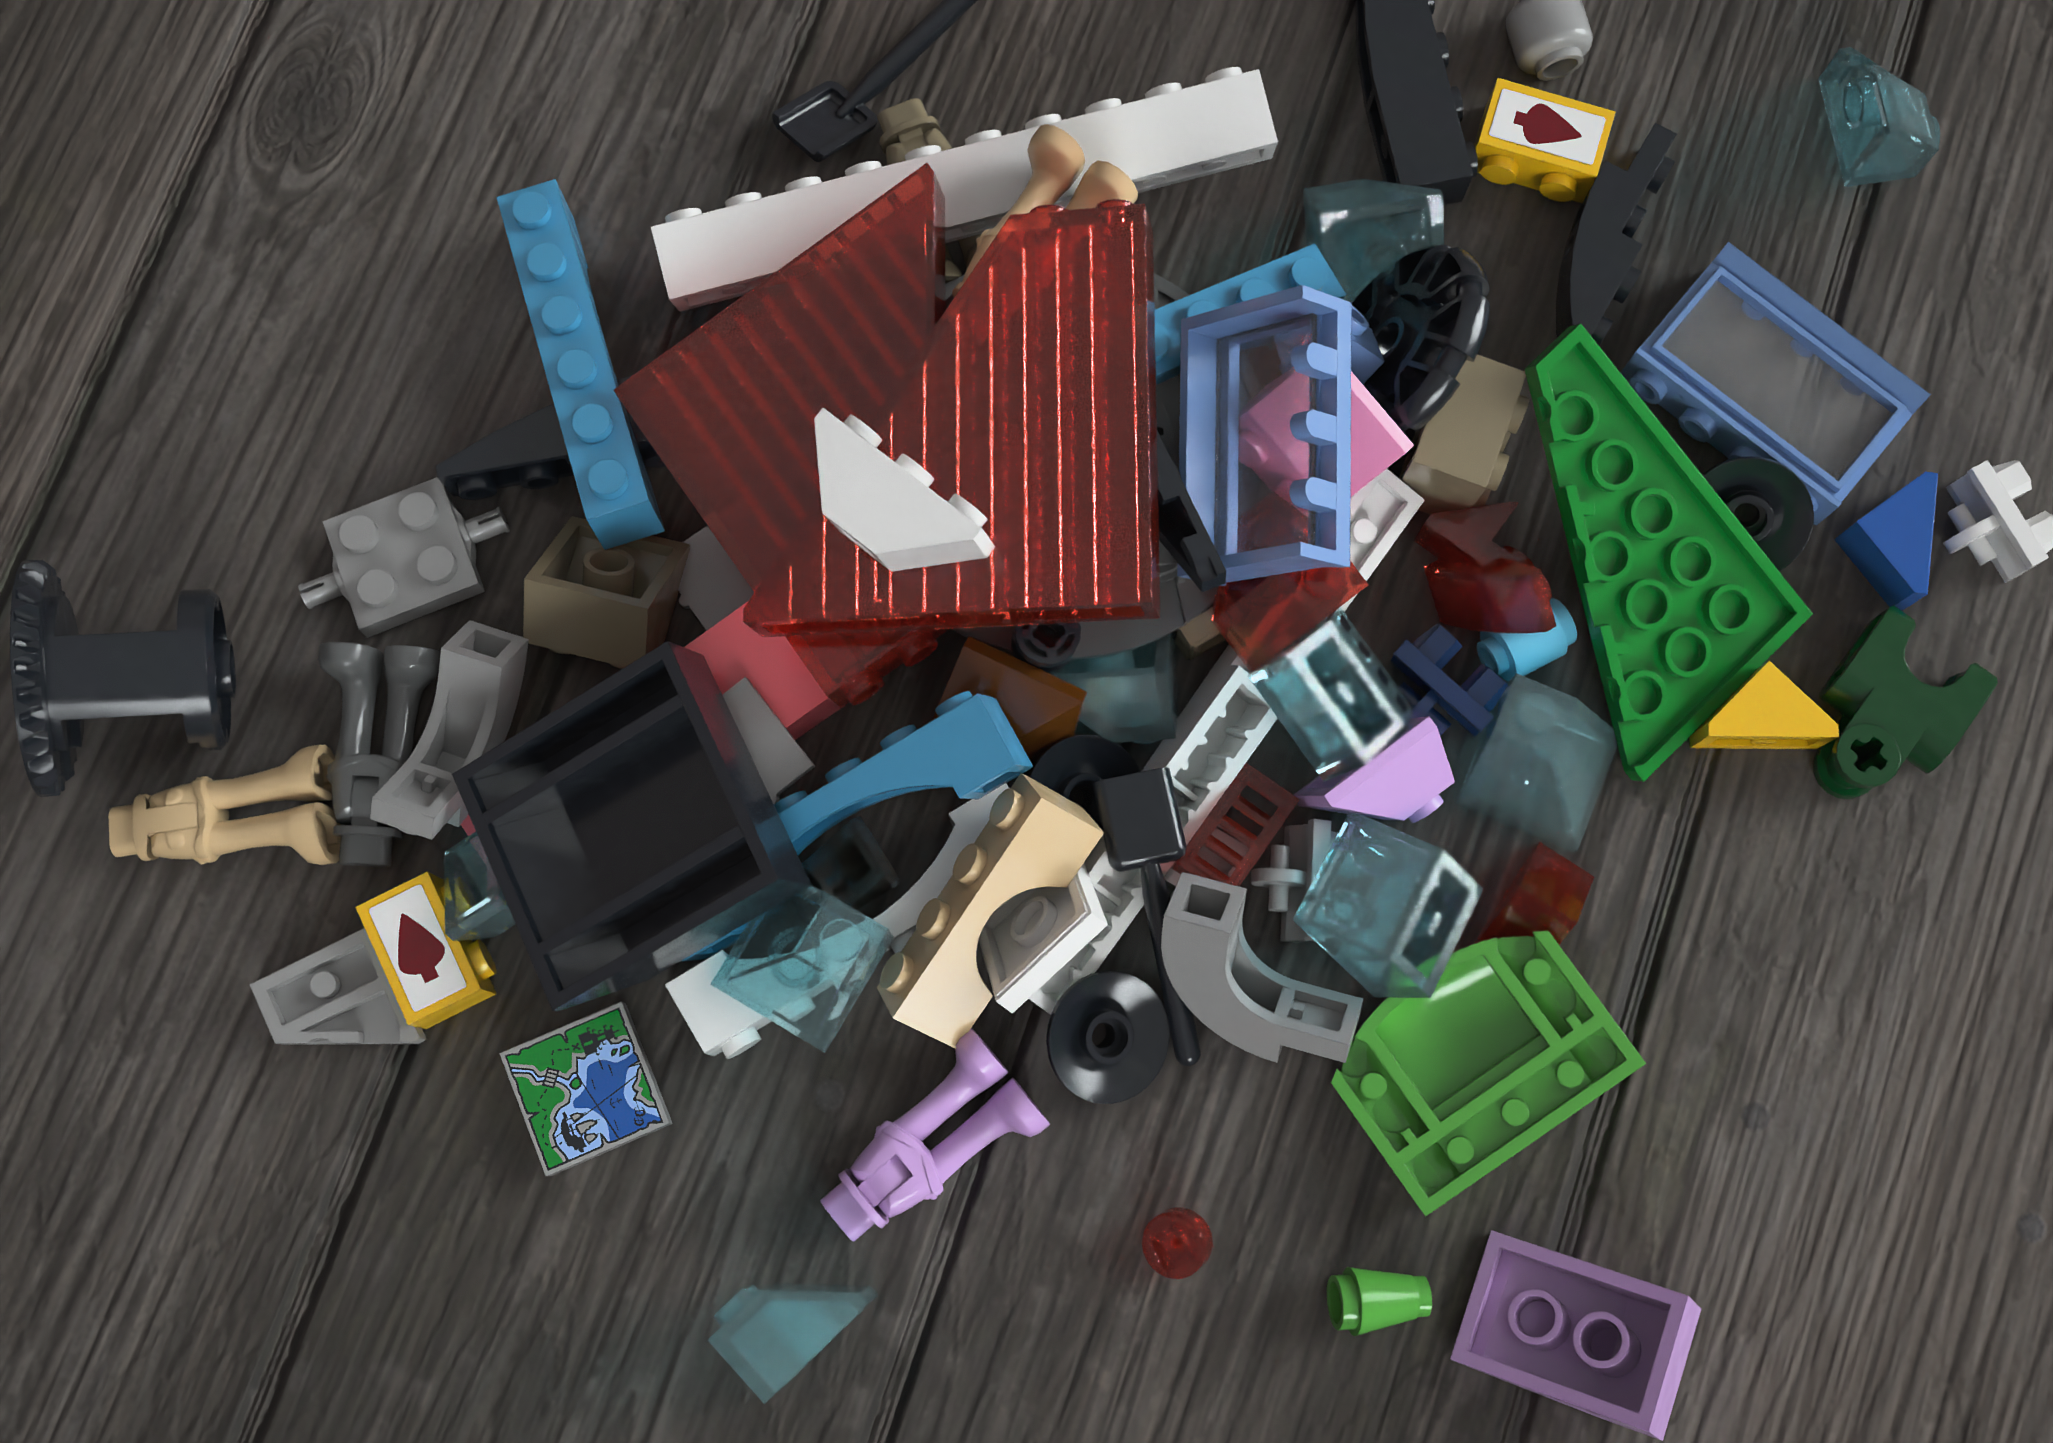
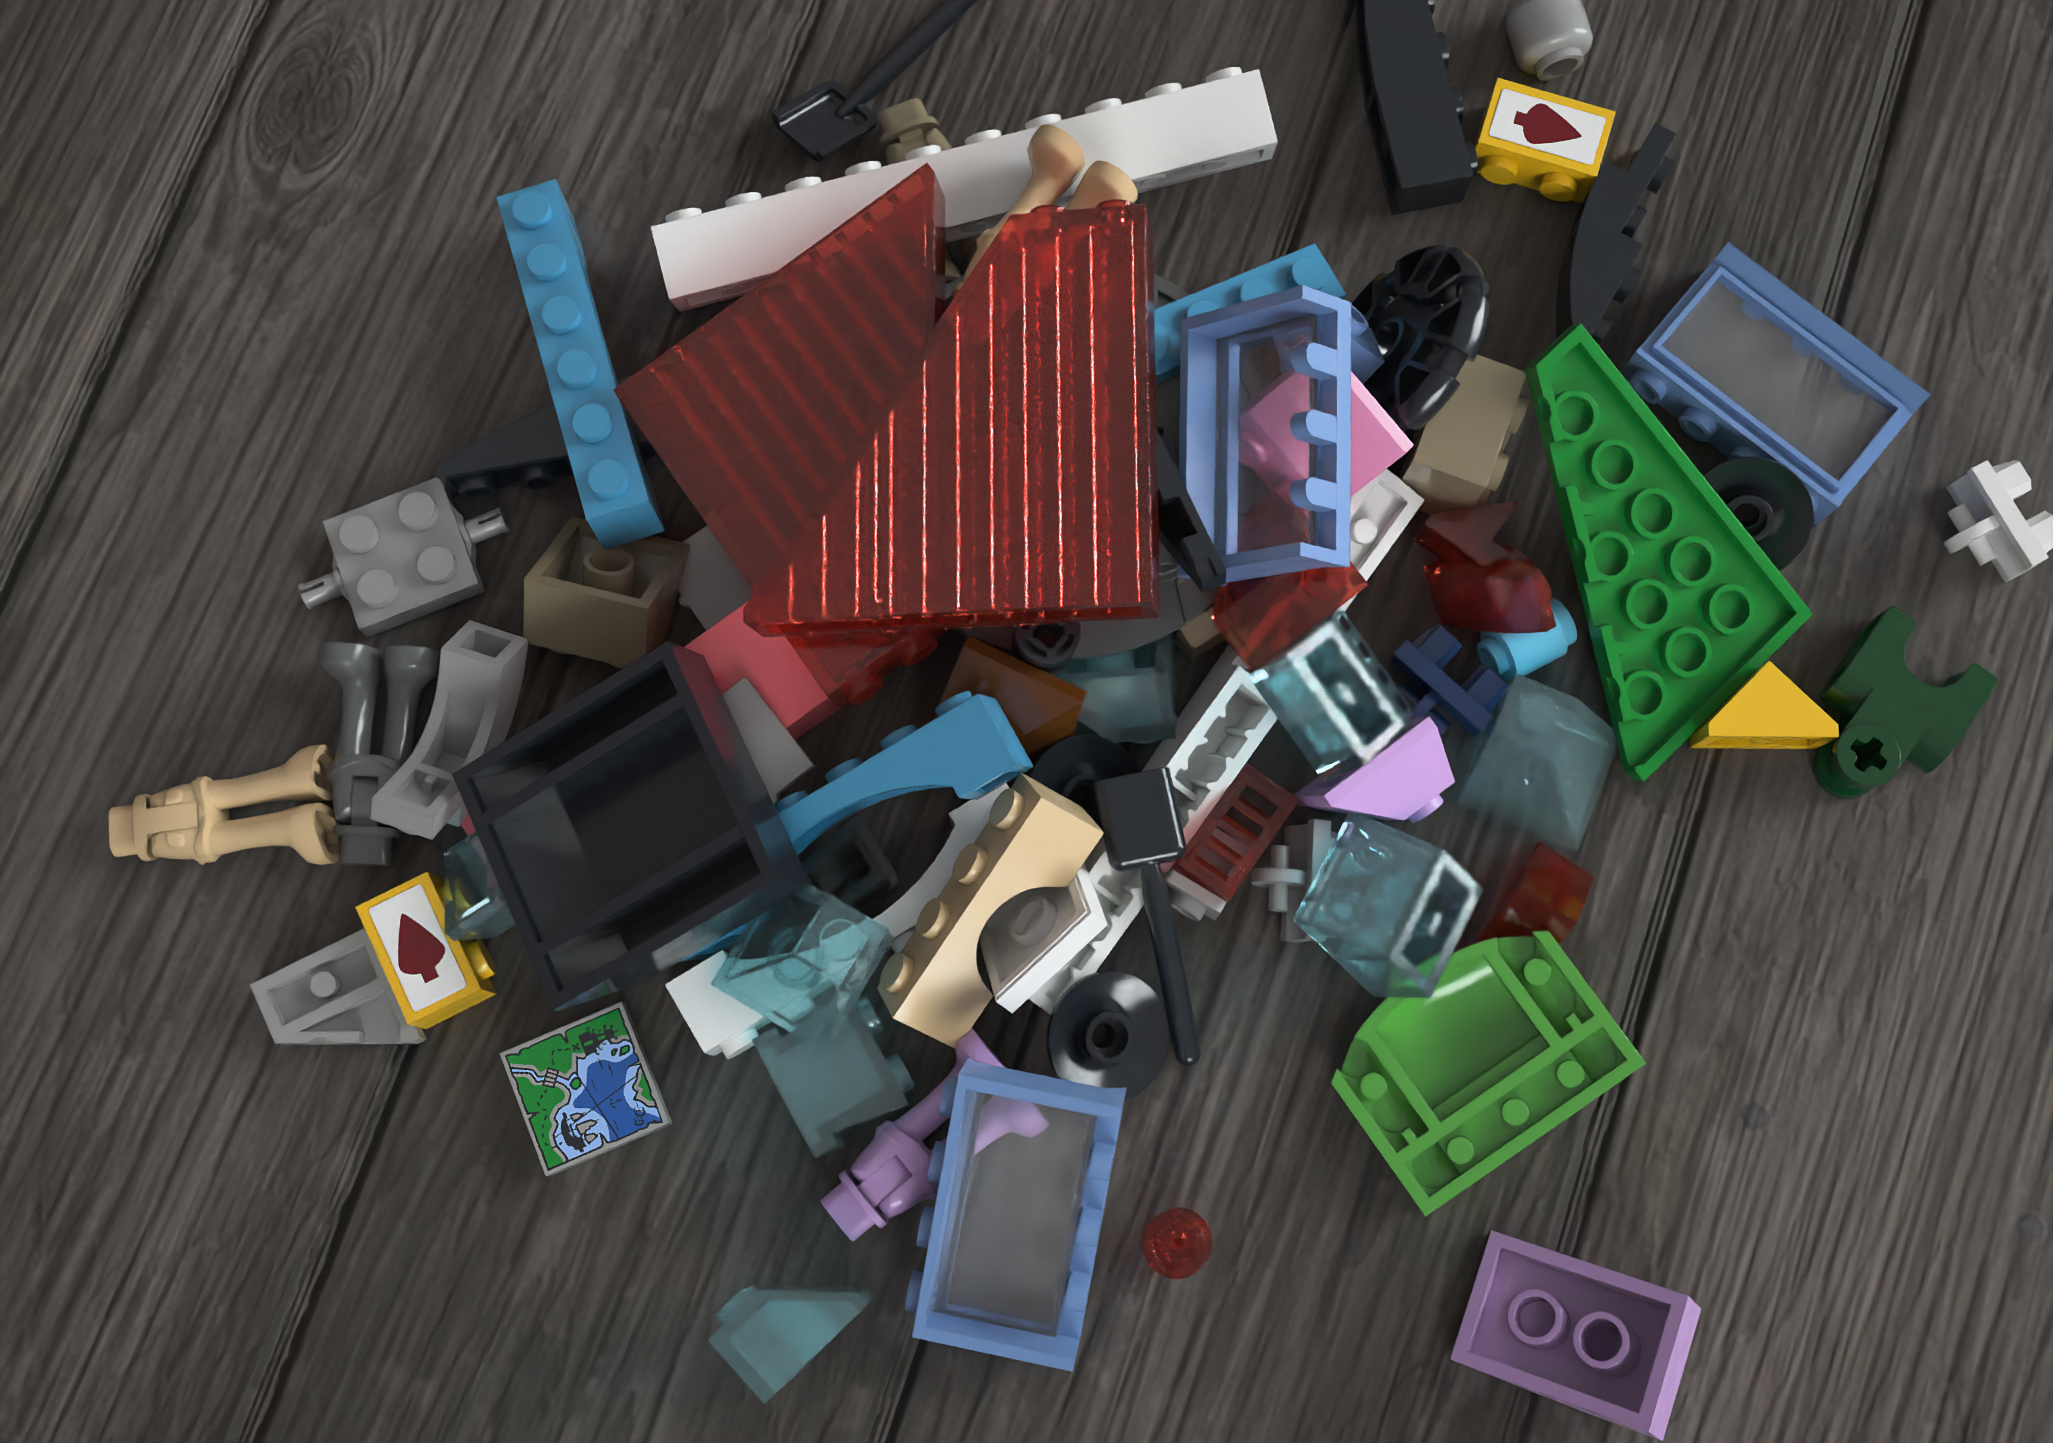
black piece [10,560,236,797] -> none
white slope [814,408,995,572] -> none
light grey arch [1161,872,1363,1063] -> none
clear light blue slope [1303,179,1444,314] -> none
bright green cone [1327,1267,1432,1336] -> none
clear light blue slope [1818,47,1940,187] -> none
blue slope [1834,471,1938,610] -> none
none -> clear light blue hips [752,987,916,1159]
none -> window [905,1058,1127,1372]

